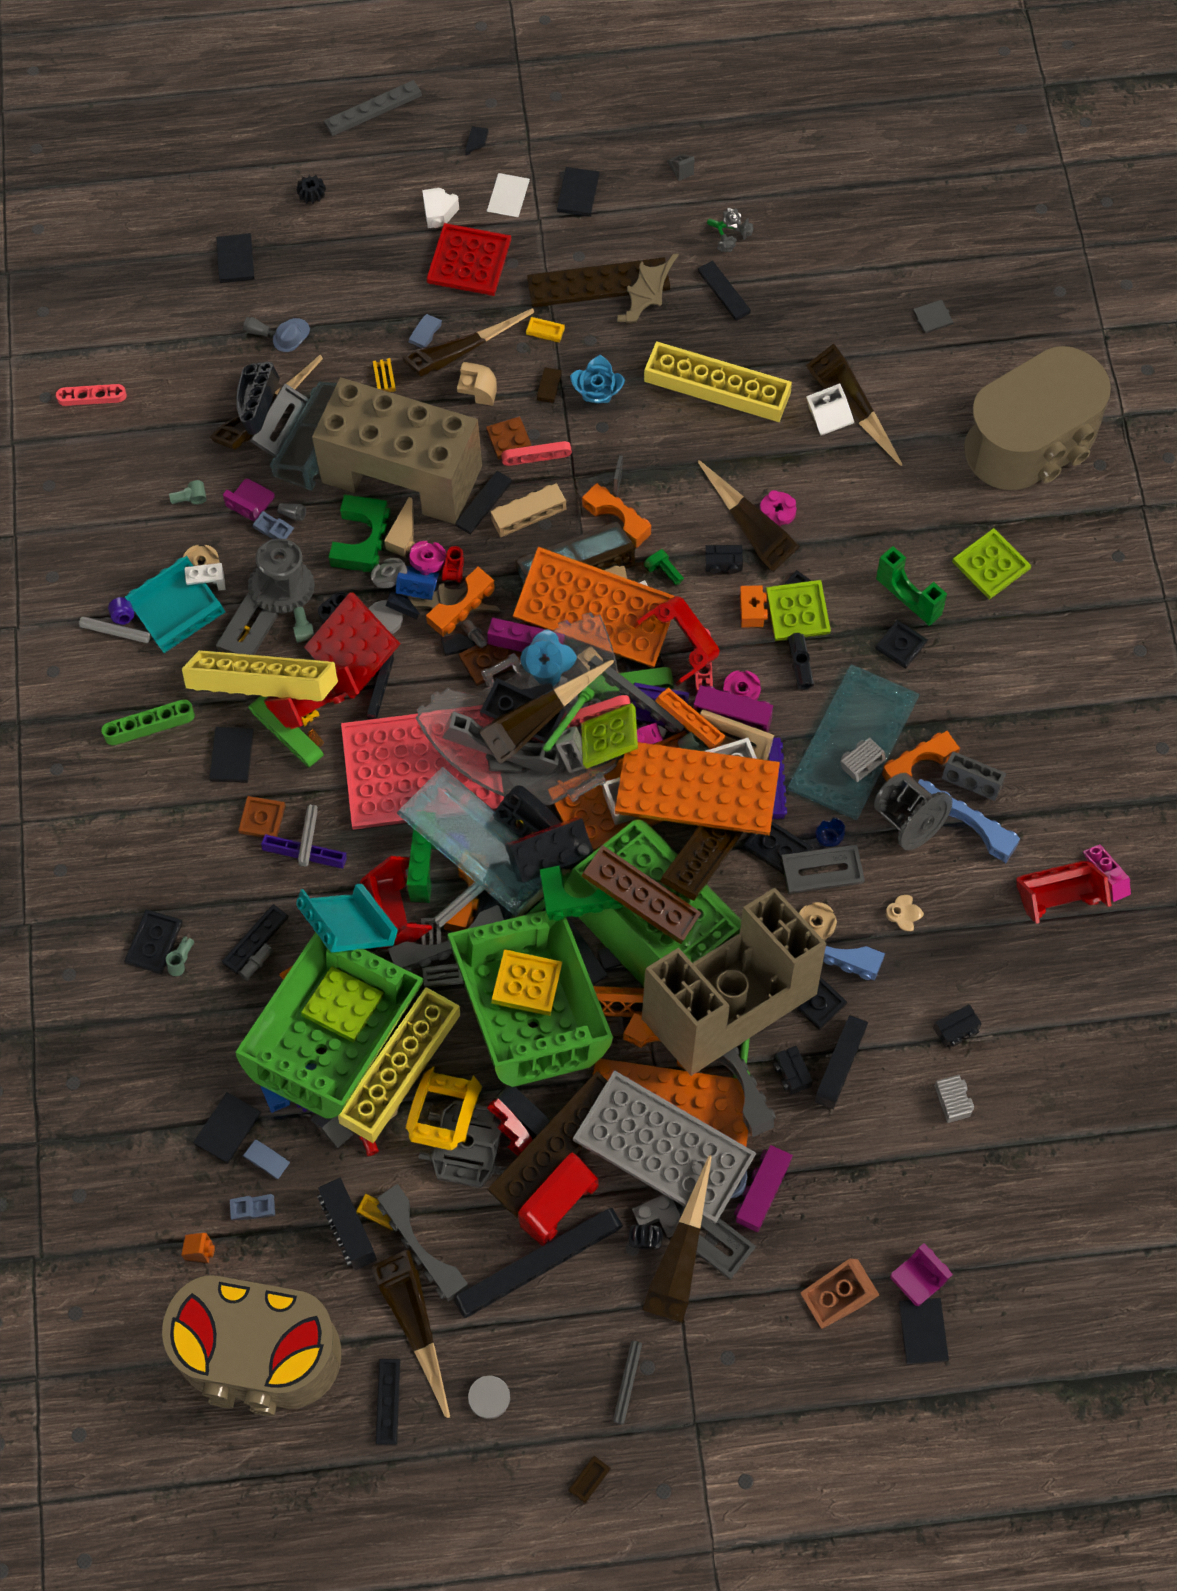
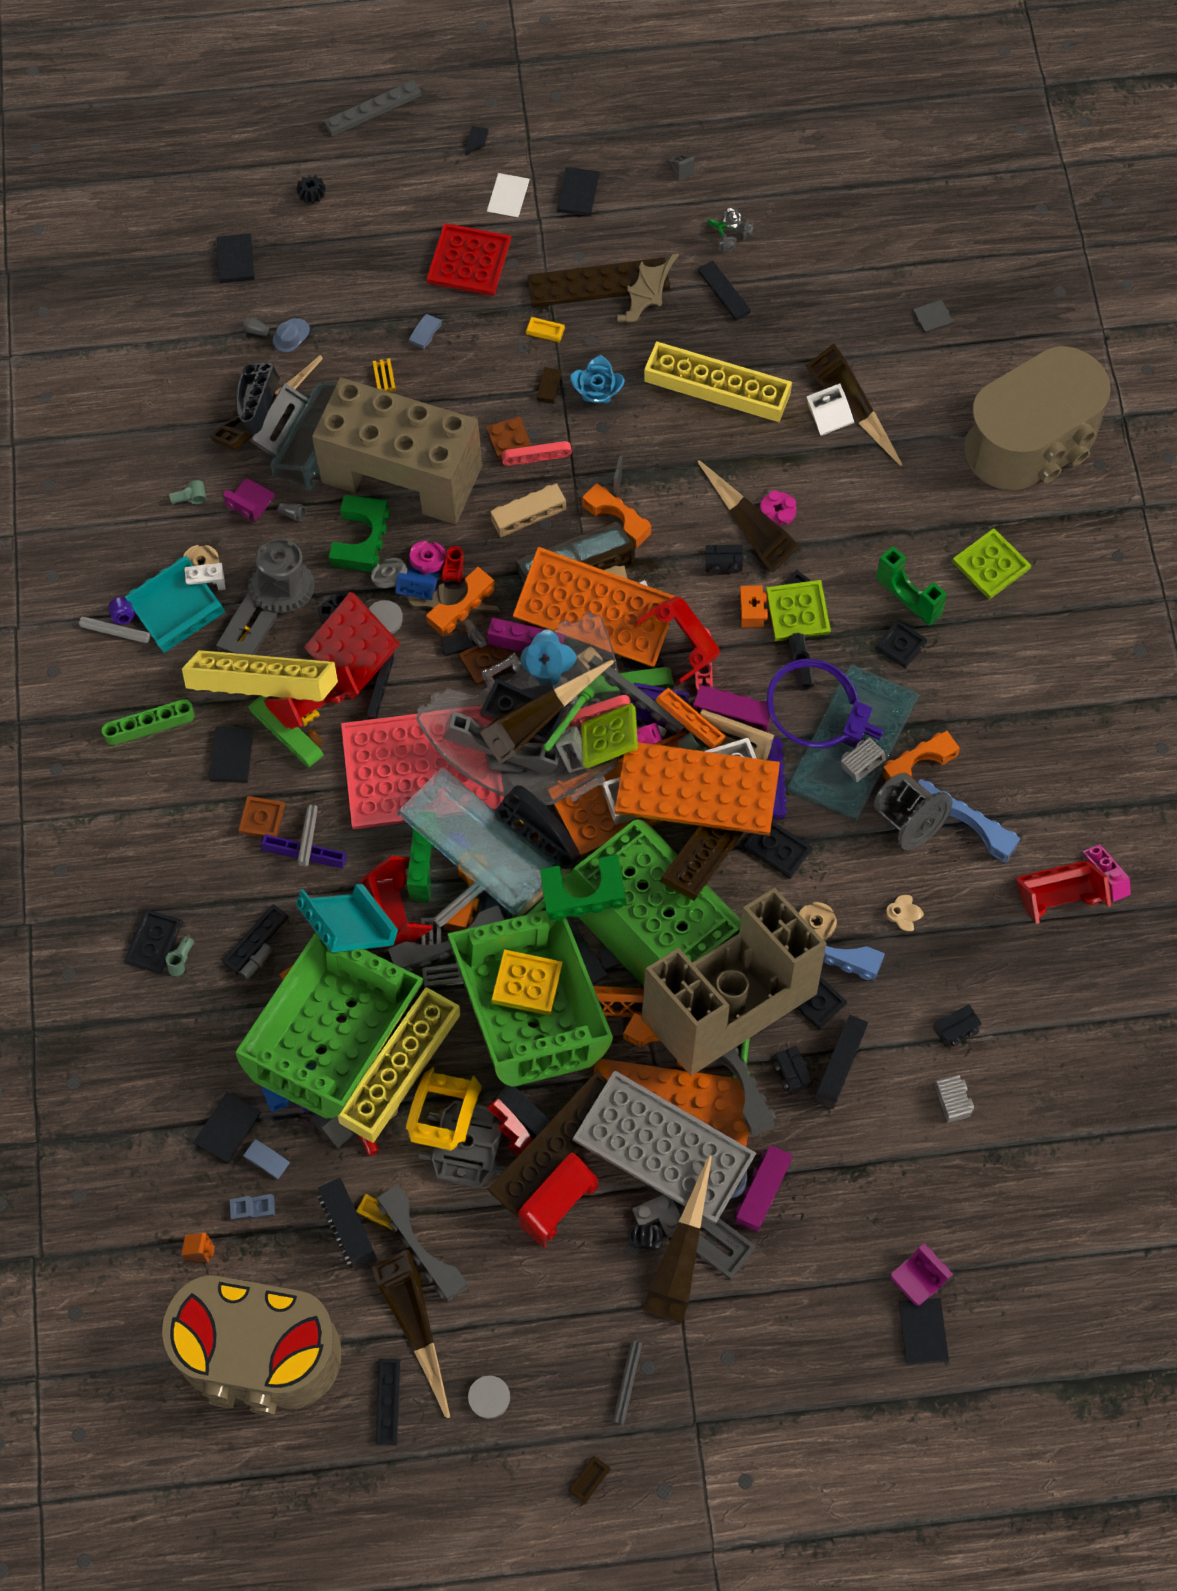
coral beam [56,384,127,406] -> none
sand blue slope [252,511,294,539] -> none
sand green pin [293,607,314,643] -> none
lime plate [301,966,384,1043] -> none
tan slope [384,497,415,558] -> none
black tile [385,591,420,619] -> none
dark brown plate [403,309,534,377] -> none
white slope [422,188,459,228] -> none
black beam [453,1208,623,1318] -> none
black tile [455,471,512,535] -> none
tan brick [457,362,497,406] -> none
black brick [505,817,594,883] -> none
reddish brown plate [581,845,701,944] -> none
green piece [643,549,684,585] -> none
dark pink plate [723,670,761,701] -> none
dark grey piece [780,845,865,894] -> none
nougat slope [800,1259,879,1329] -> none
clear blue hair [815,817,845,847] -> none
dark grey brick [942,751,1007,801] -> none
none -> dark purple brick [766,659,884,749]

